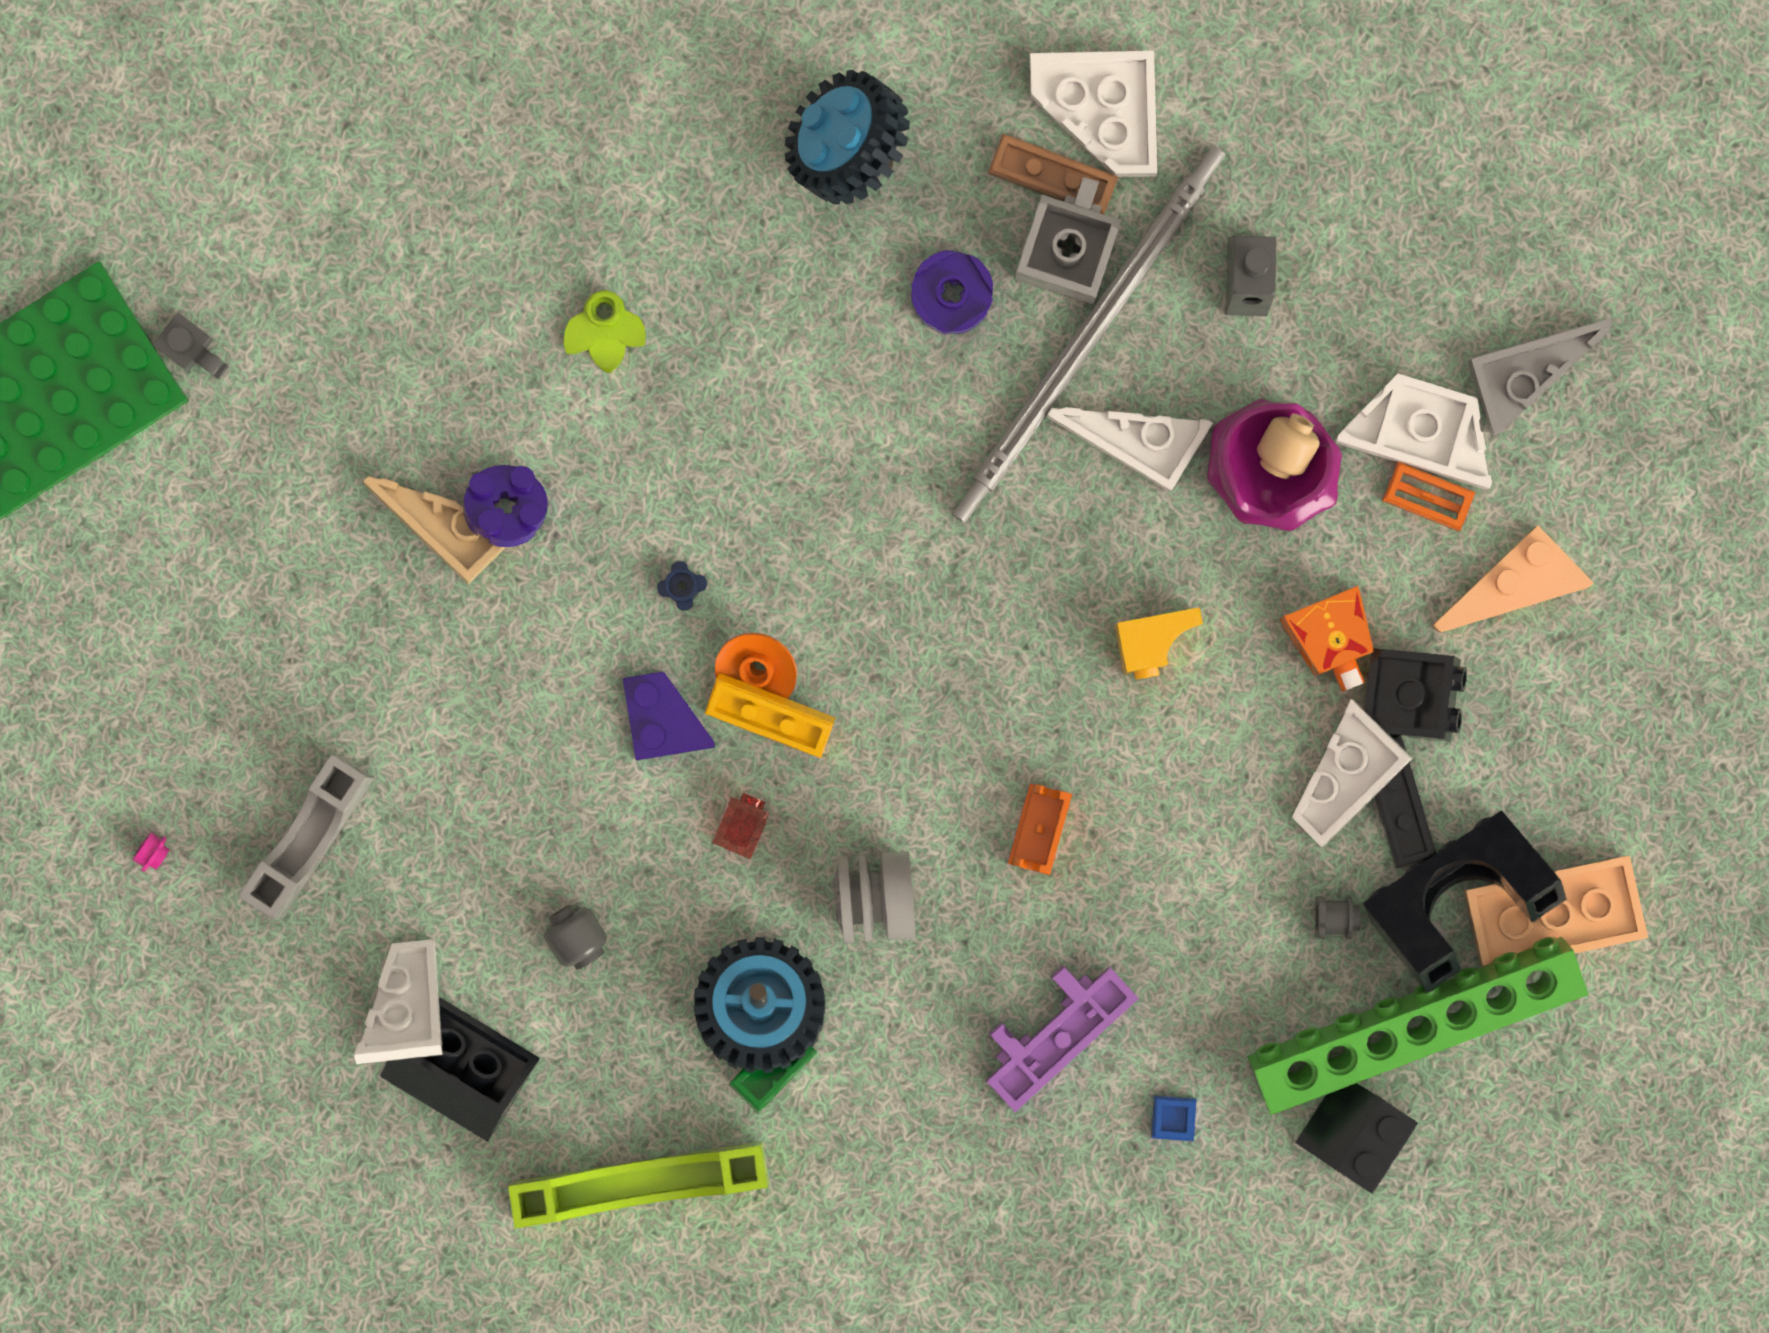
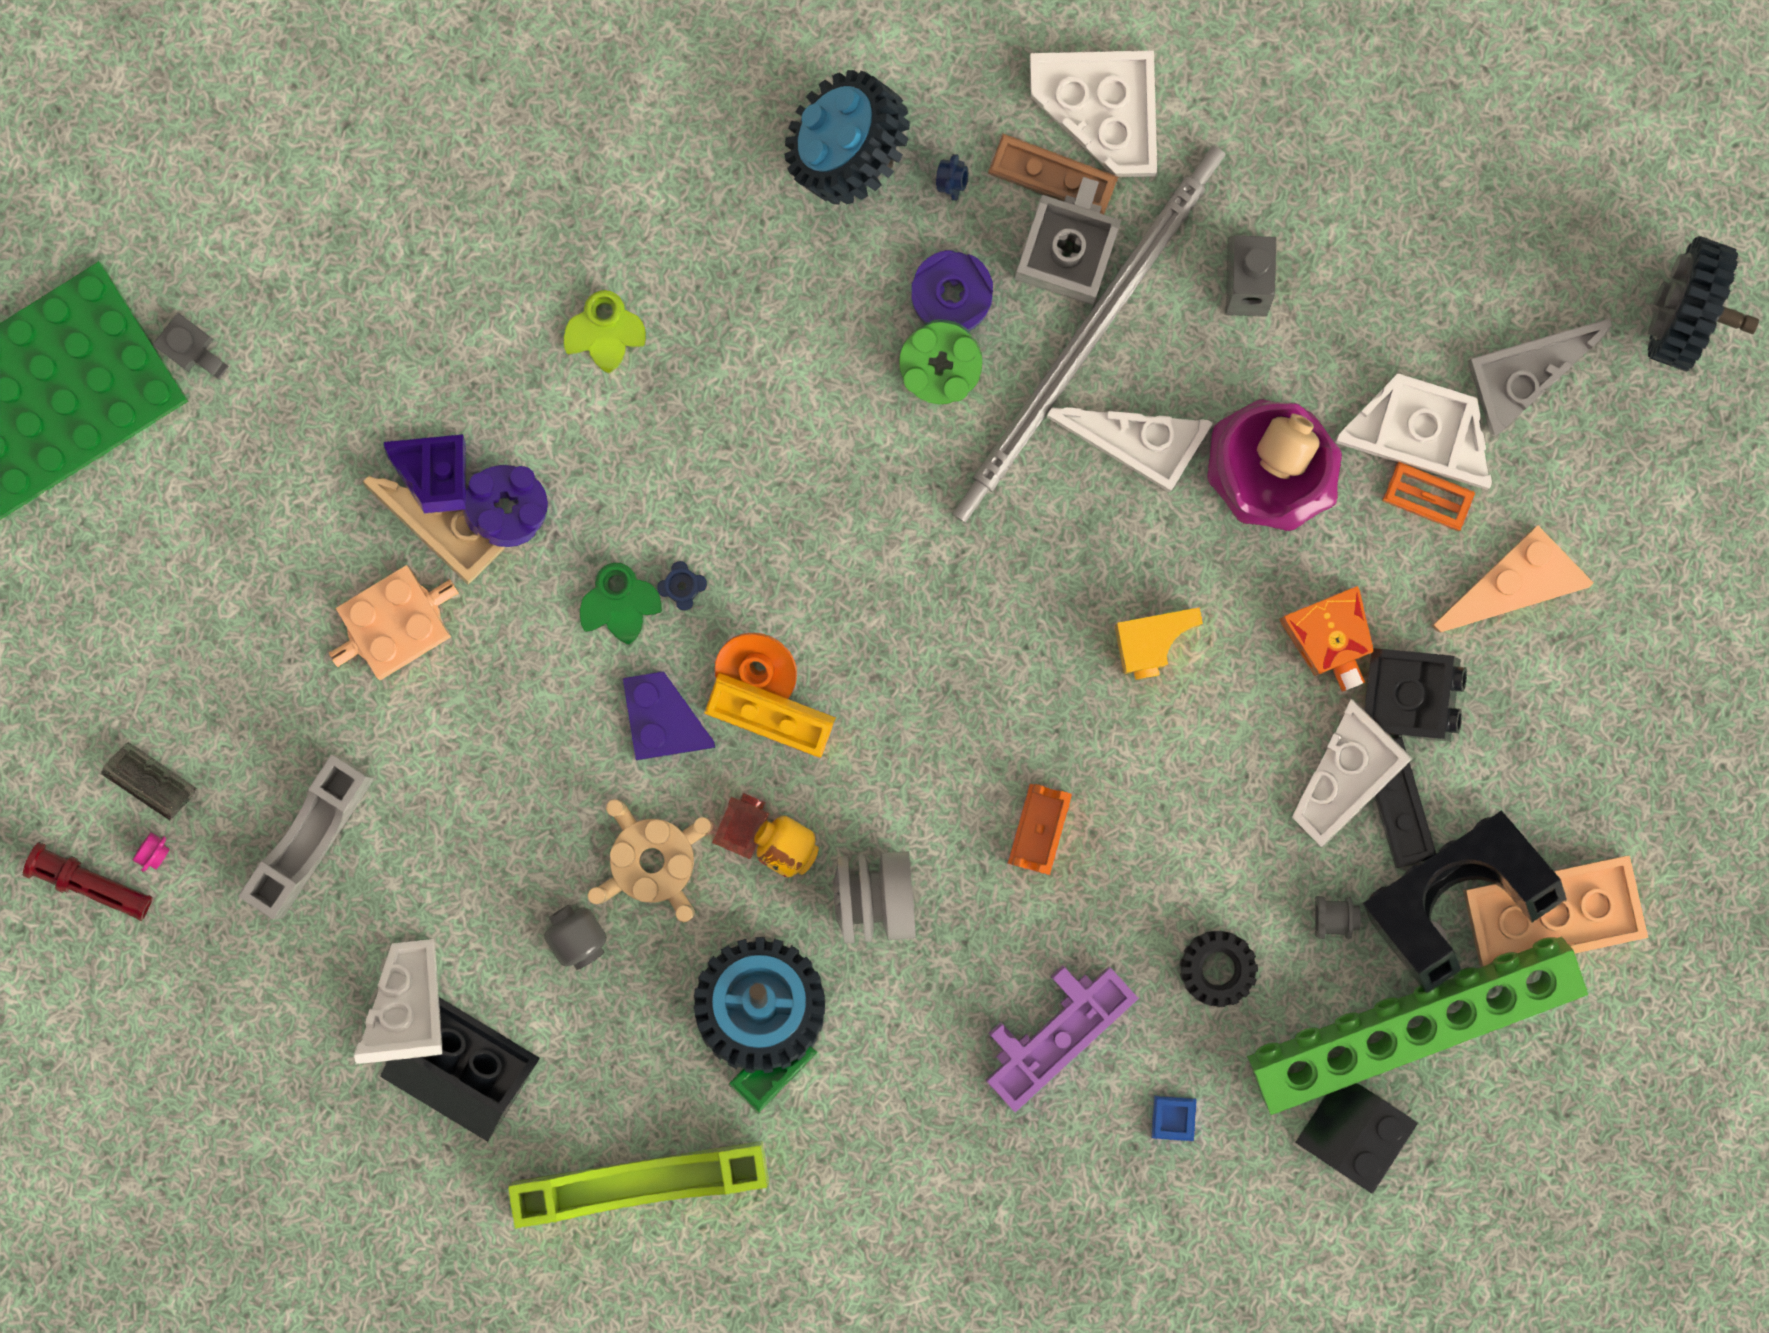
none -> dark red pin [22,842,153,921]
none -> clear smoke plate [101,742,196,821]
none -> light nougat plate [329,565,459,680]
none -> dark purple wing [384,434,466,514]
none -> green plate [580,563,662,645]
none -> tan plate [588,799,713,922]
none -> yellow head [754,815,819,878]
none -> bright green plate [899,320,983,404]
none -> dark blue plate [936,154,969,201]
none -> black tyre [1180,931,1258,1007]
none -> black wheel [1648,236,1759,372]

